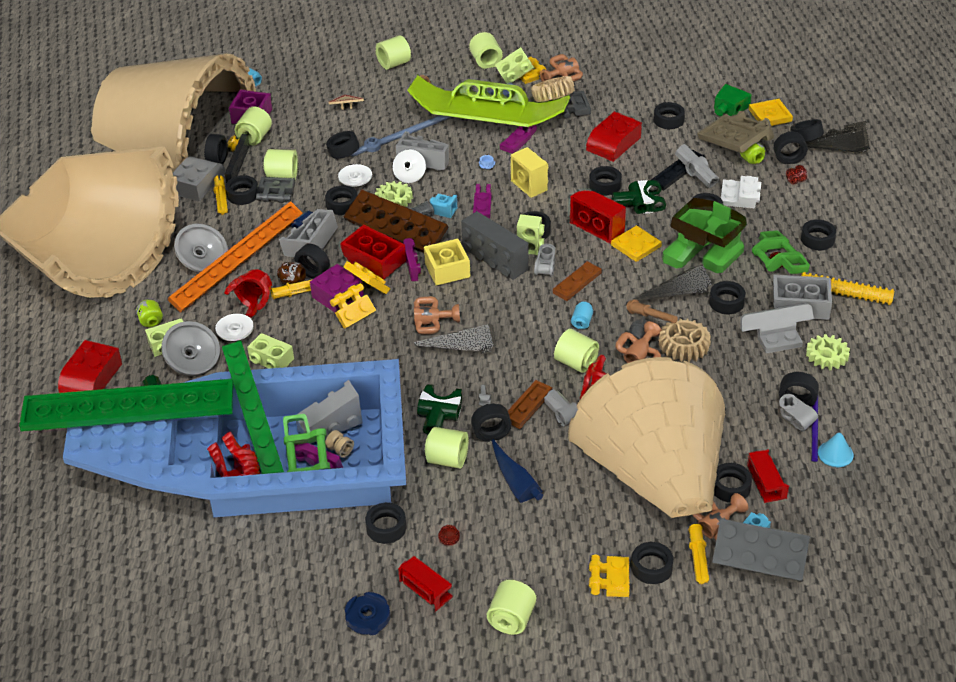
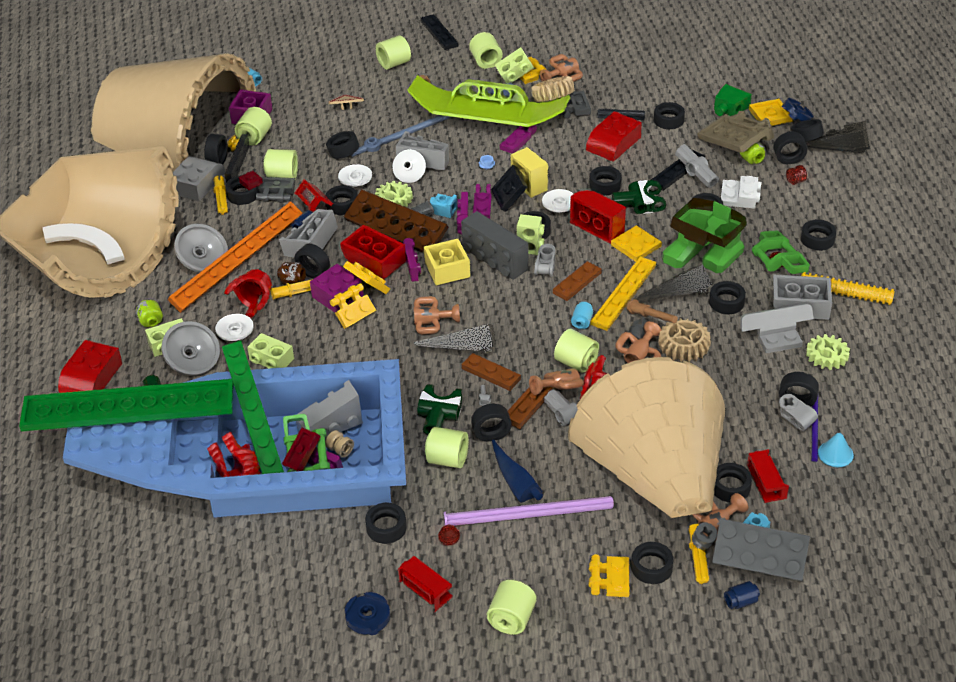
none -> white tile [42,223,125,265]
none -> dark red plate [239,170,263,190]
none -> dark red plate [282,427,321,472]
none -> red window [295,179,333,212]
none -> black tile [420,14,459,50]
none -> lavender axle [444,496,614,529]
none -> magenta hinge [457,192,469,235]
none -> dark orange plate [461,353,521,391]
none -> black plate [491,164,527,211]
none -> nougat piece [529,368,584,395]
none -> white dish [542,189,573,212]
none -> yellow tile [590,257,656,331]
none -> black axle [597,109,645,120]
none -> dark grey wheel [692,522,717,550]
none -> dark blue brick [724,581,760,609]
none -> dark blue plate [782,97,814,121]

